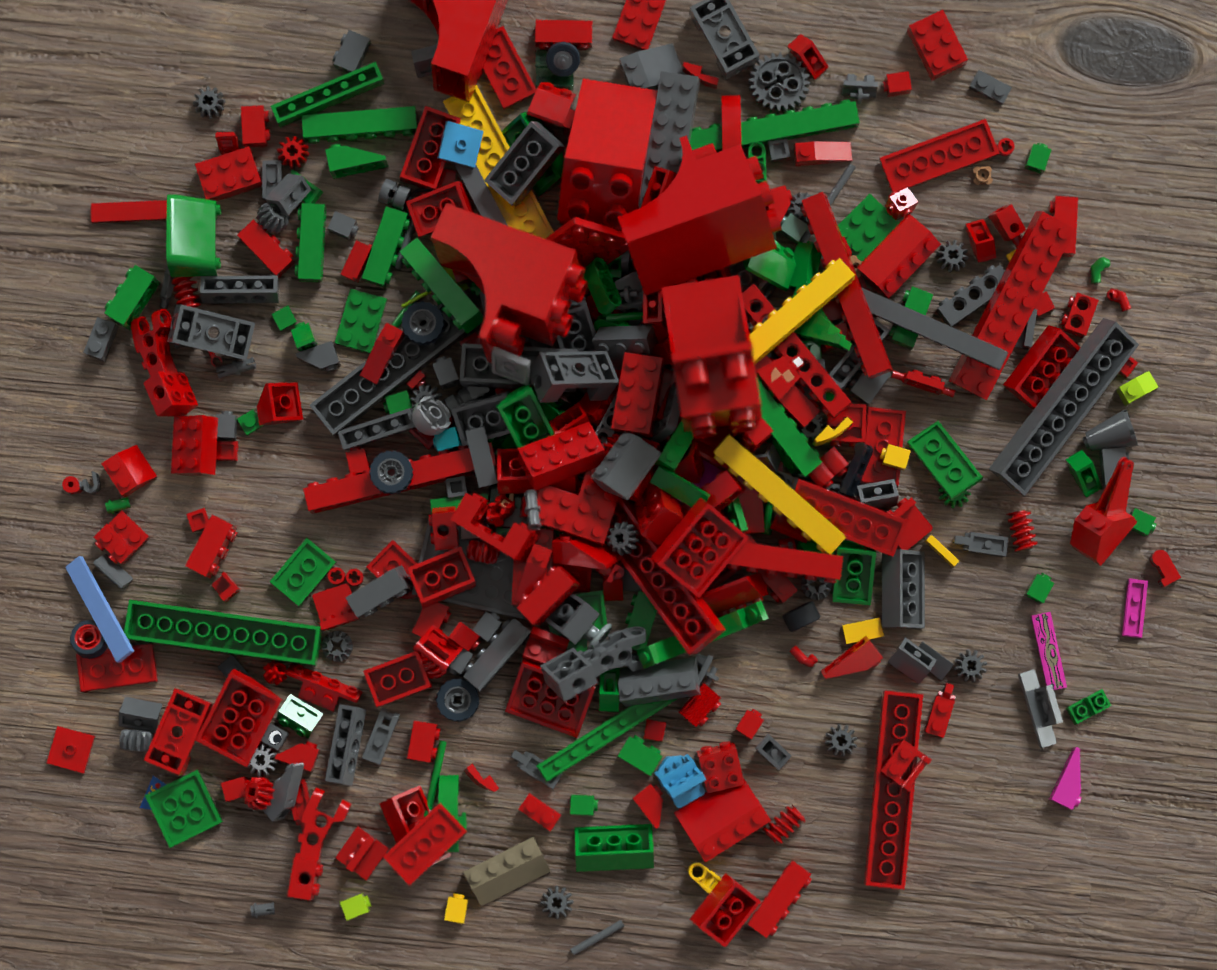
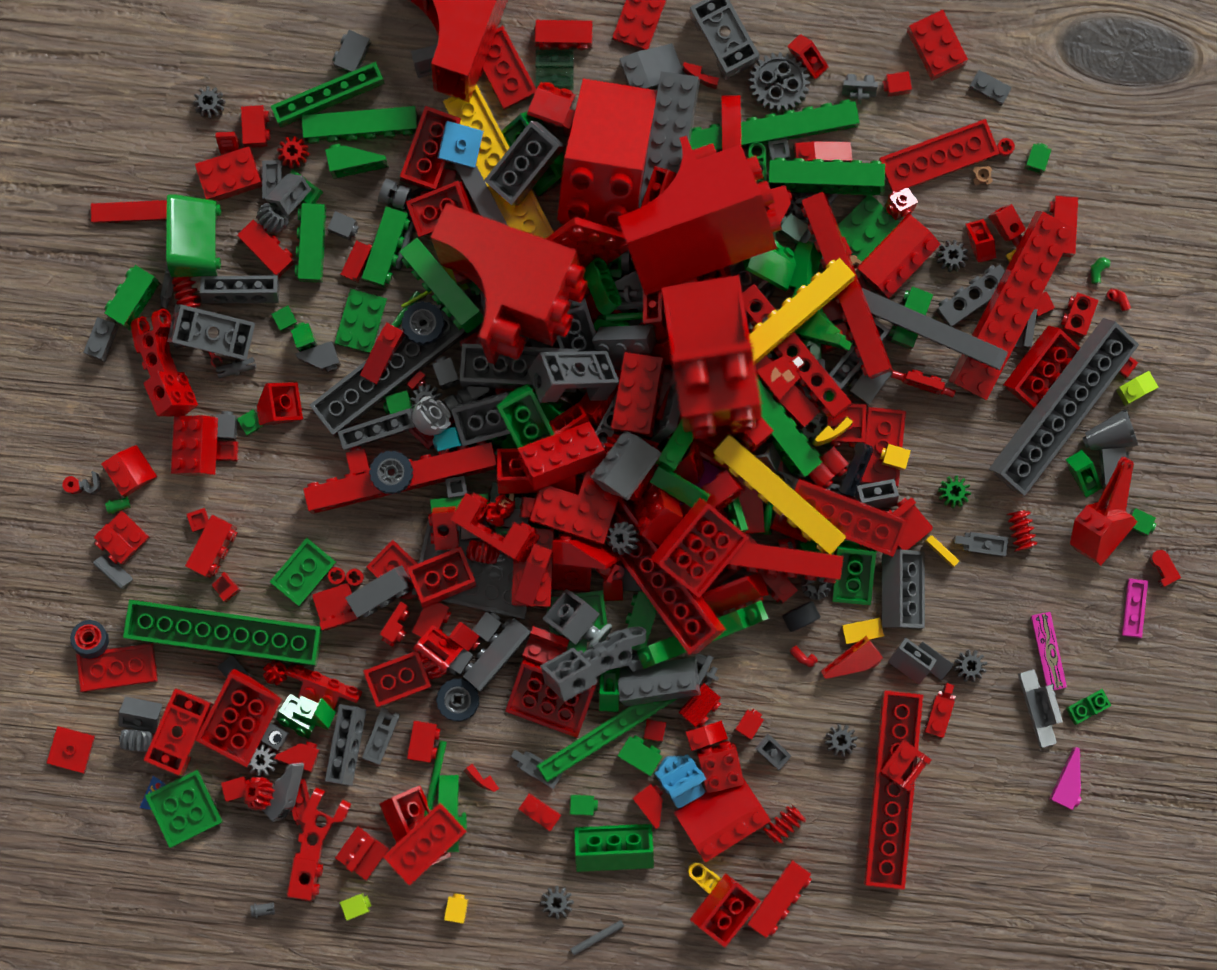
medium blue tile [65,556,134,662] -> none
dark grey gear [322,631,353,662] -> none
dark tan slope [463,836,551,906] -> none
dark grey tile [465,426,498,488] -> none
light grey tile [492,347,530,386] -> none
red slope [517,566,581,625] -> none
dark grey pin [524,490,541,530] -> none
black wheel [546,42,580,77] -> none
green tile [907,421,983,501] -> none
green brick [1024,573,1054,604] -> none
none -> green slope [293,696,336,730]
none -> red plate [380,602,410,647]
none -> red slope [685,720,728,751]
none -> green brick [769,158,885,196]

